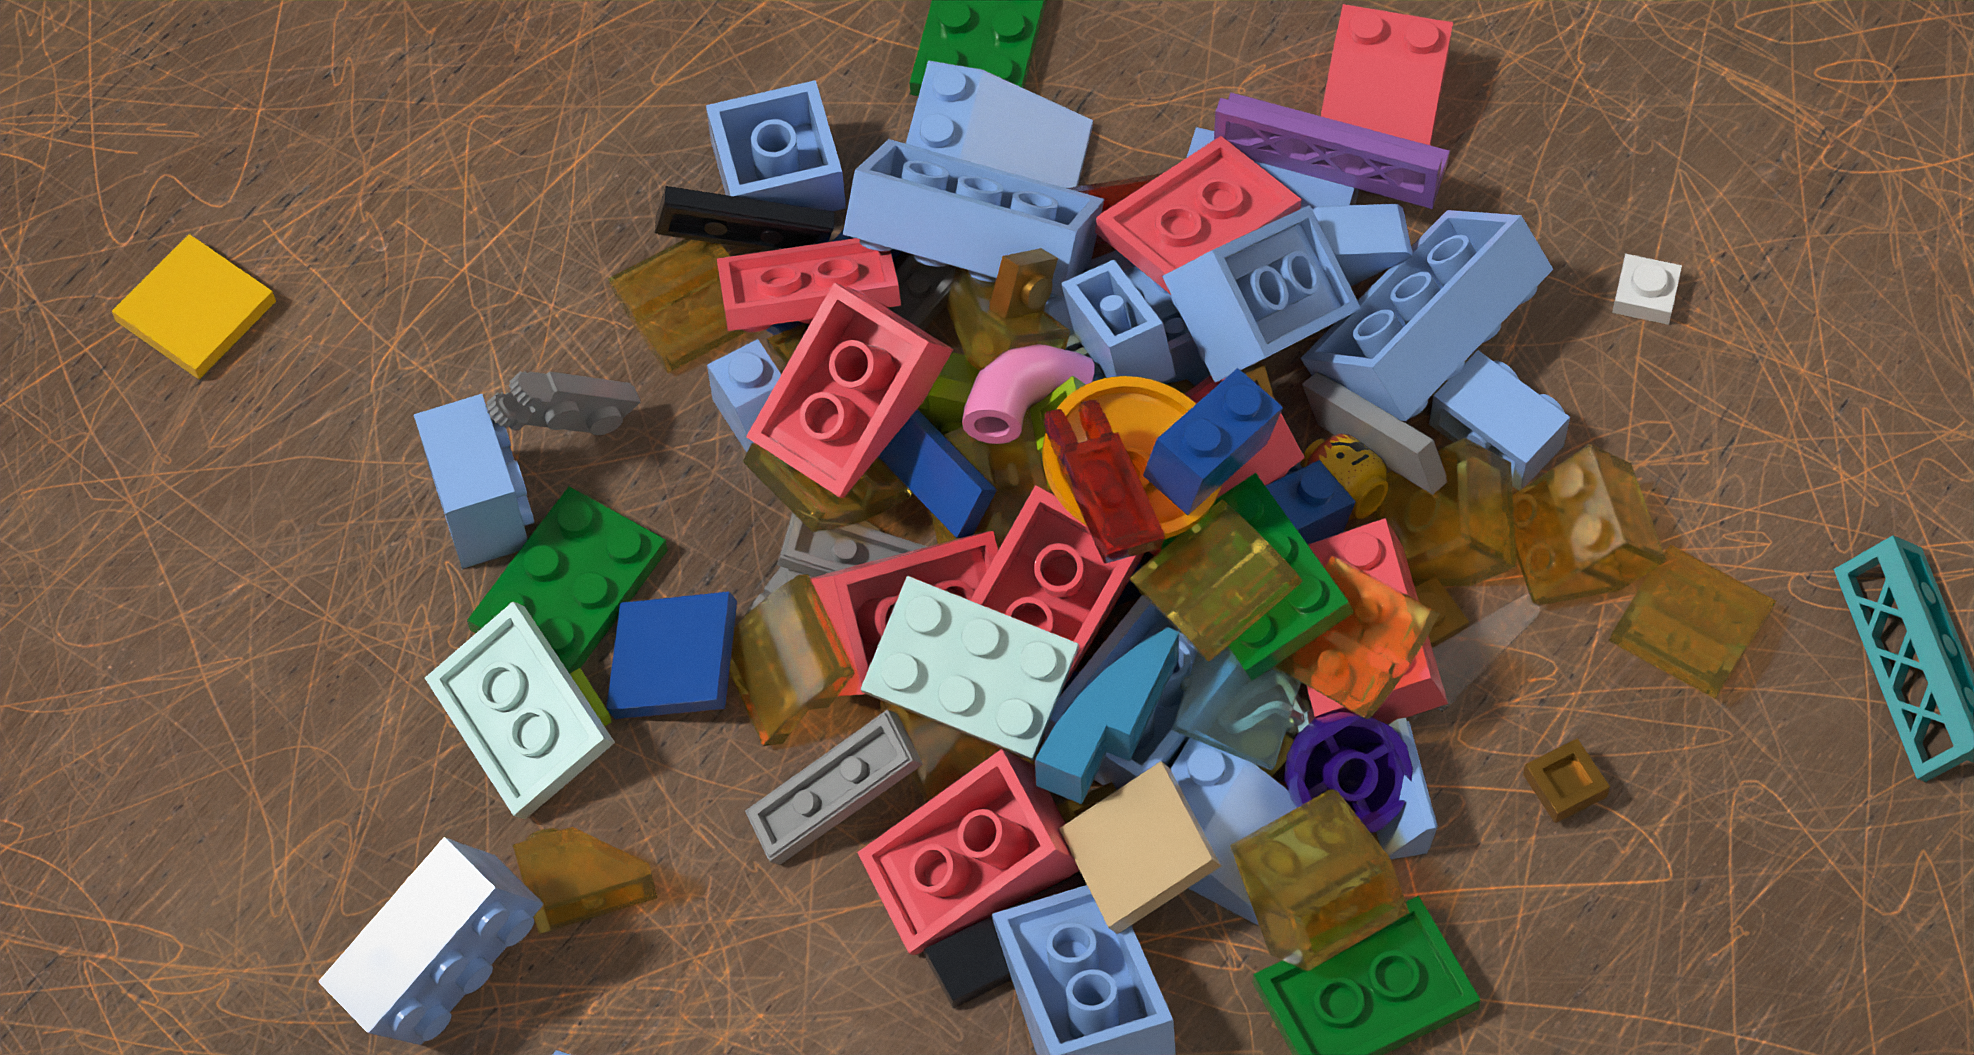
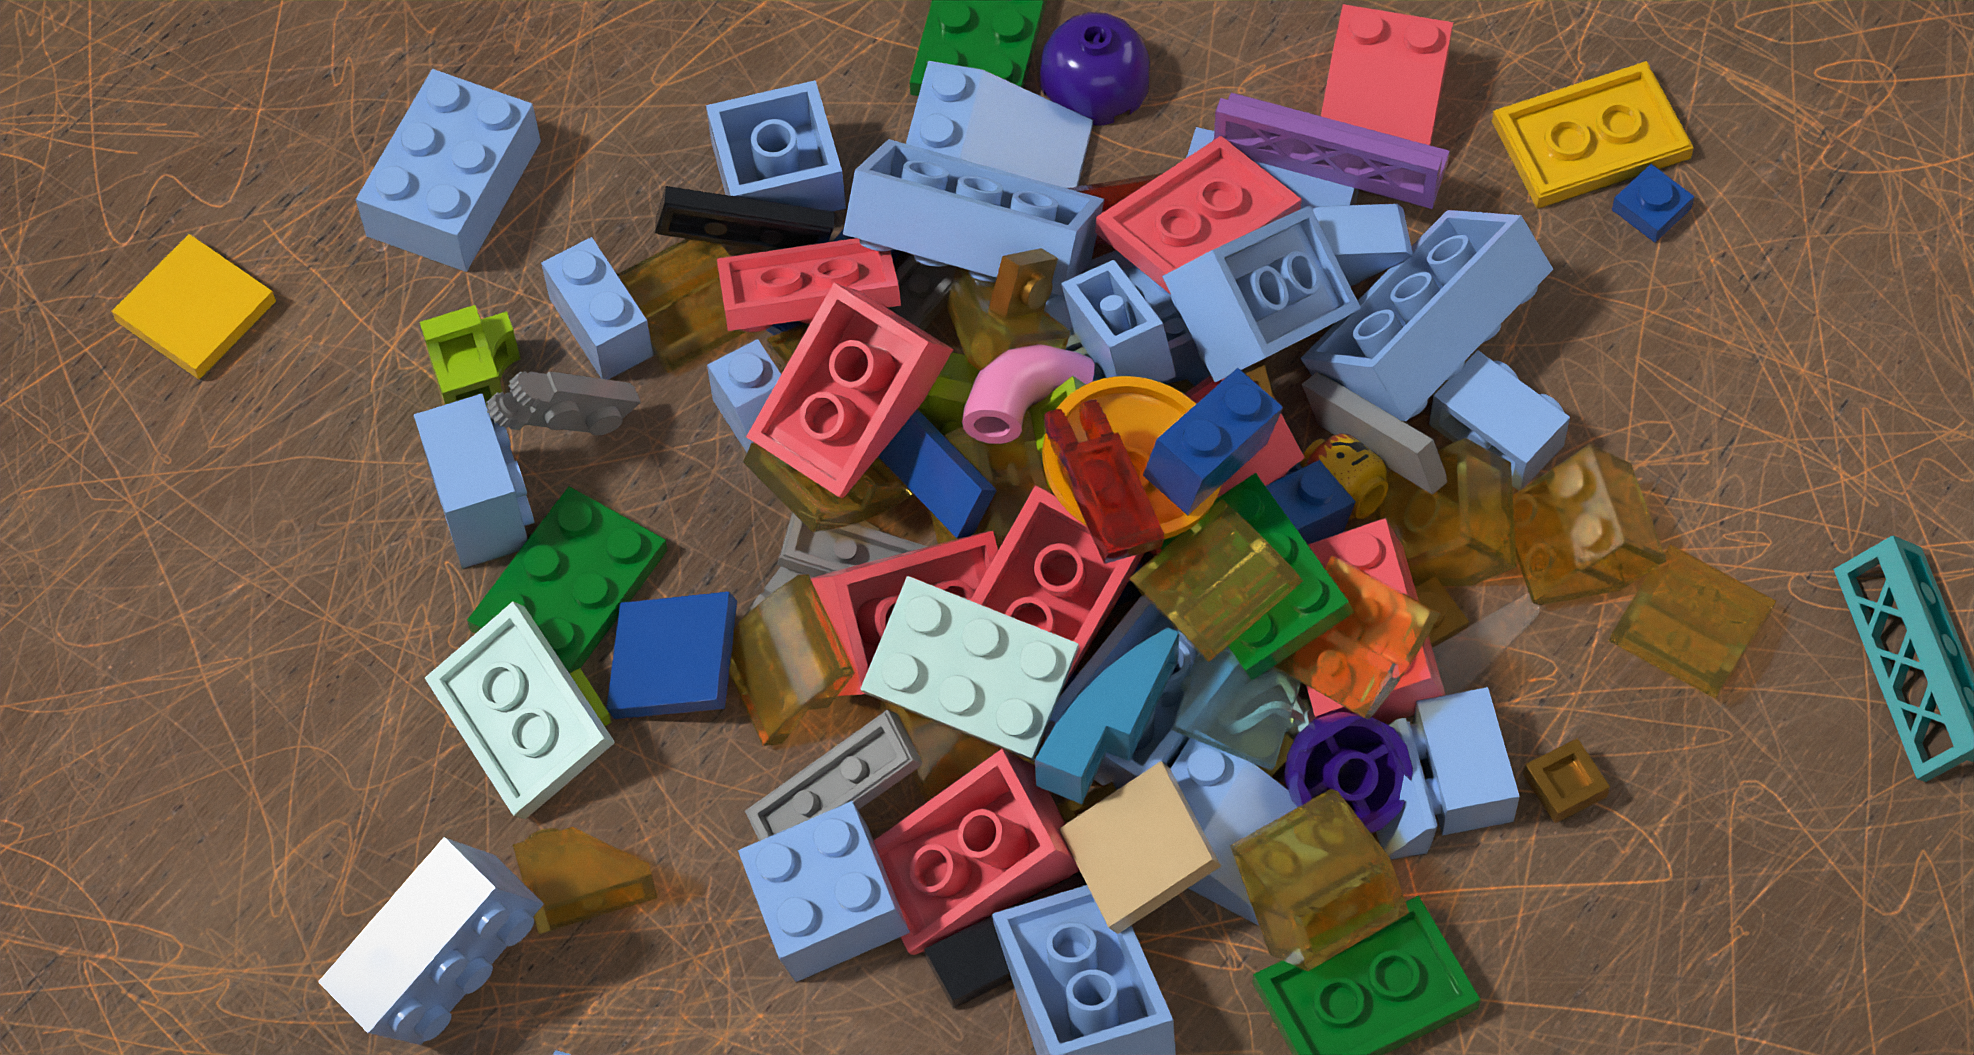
white plate [1612,254,1682,325] -> none
none -> light blue brick [355,69,541,272]
none -> lime brick [419,305,520,406]
none -> light blue brick [541,237,654,380]
none -> light blue brick [738,801,910,982]
none -> dark purple cylinder [1040,12,1150,126]
none -> light blue brick [1410,687,1520,836]
none -> yellow tile [1492,61,1694,209]
none -> blue plate [1612,164,1695,243]

